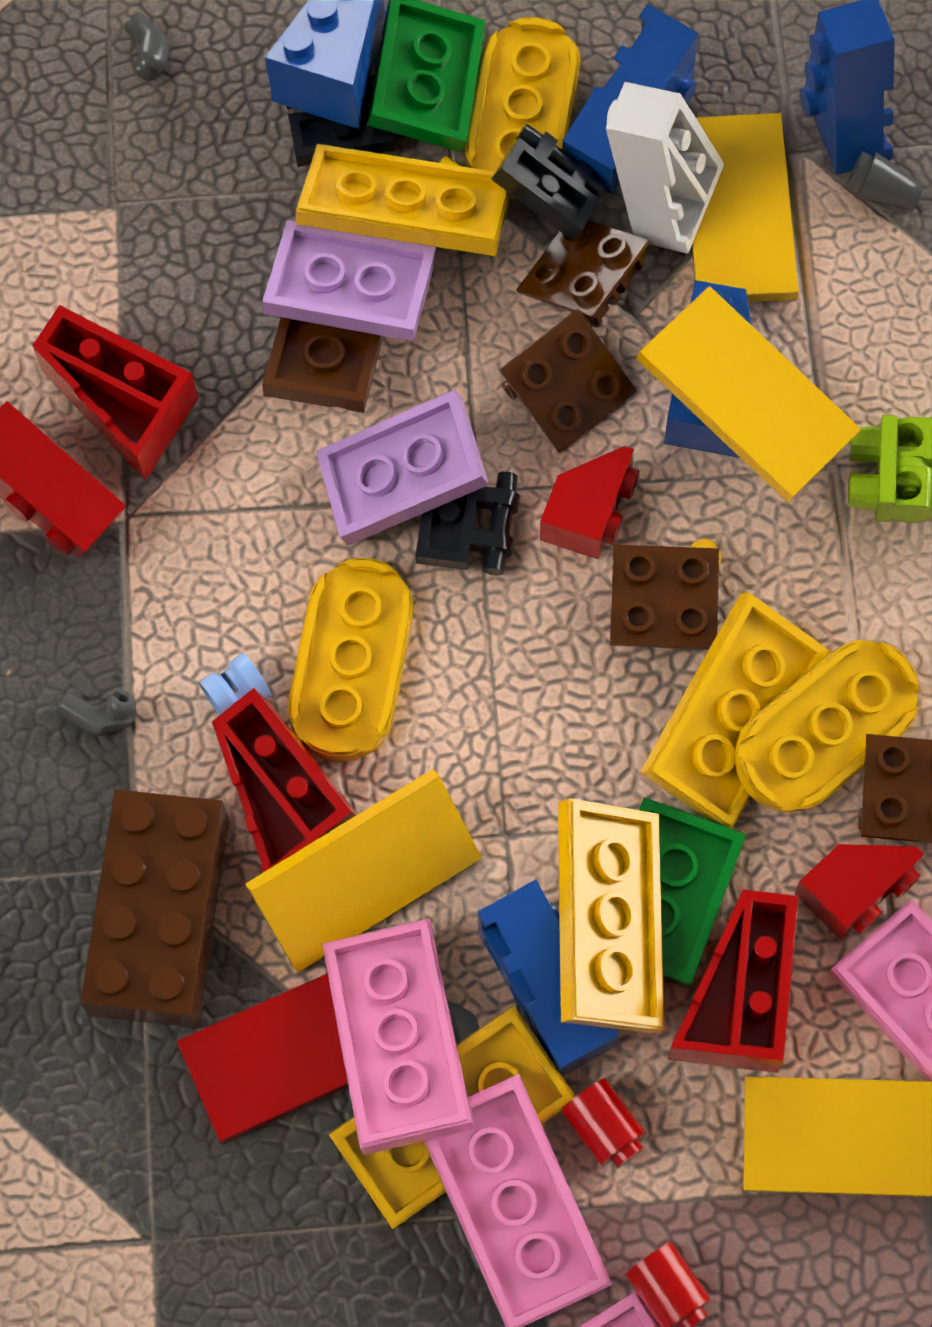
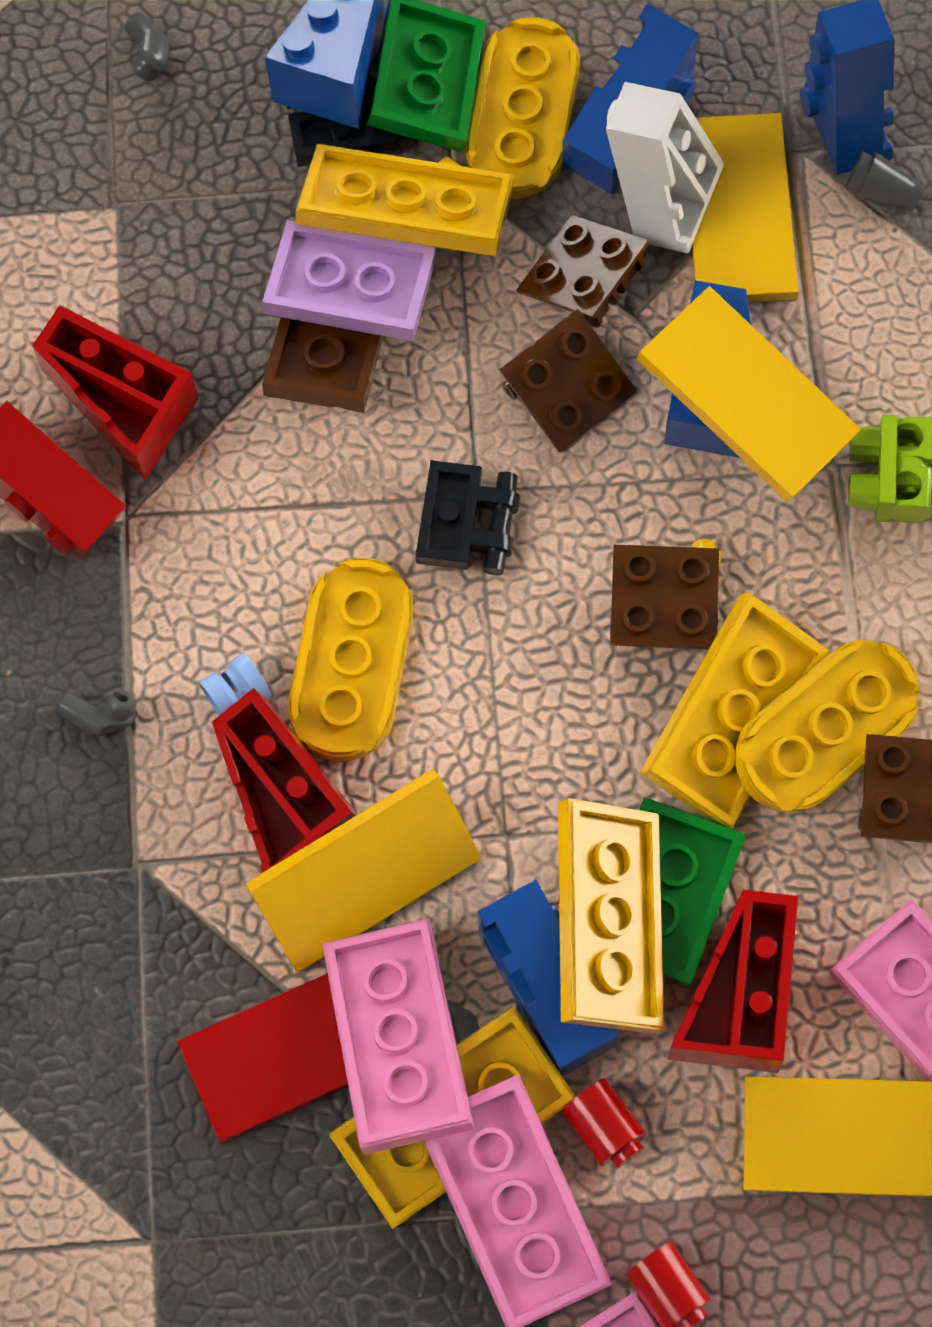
reddish brown brick [80,789,229,1028] -> none
lavender plate [316,390,489,546] -> none
black plate [491,123,606,240] -> none
red slope [540,446,640,560] -> none
red slope [795,844,924,940] -> none

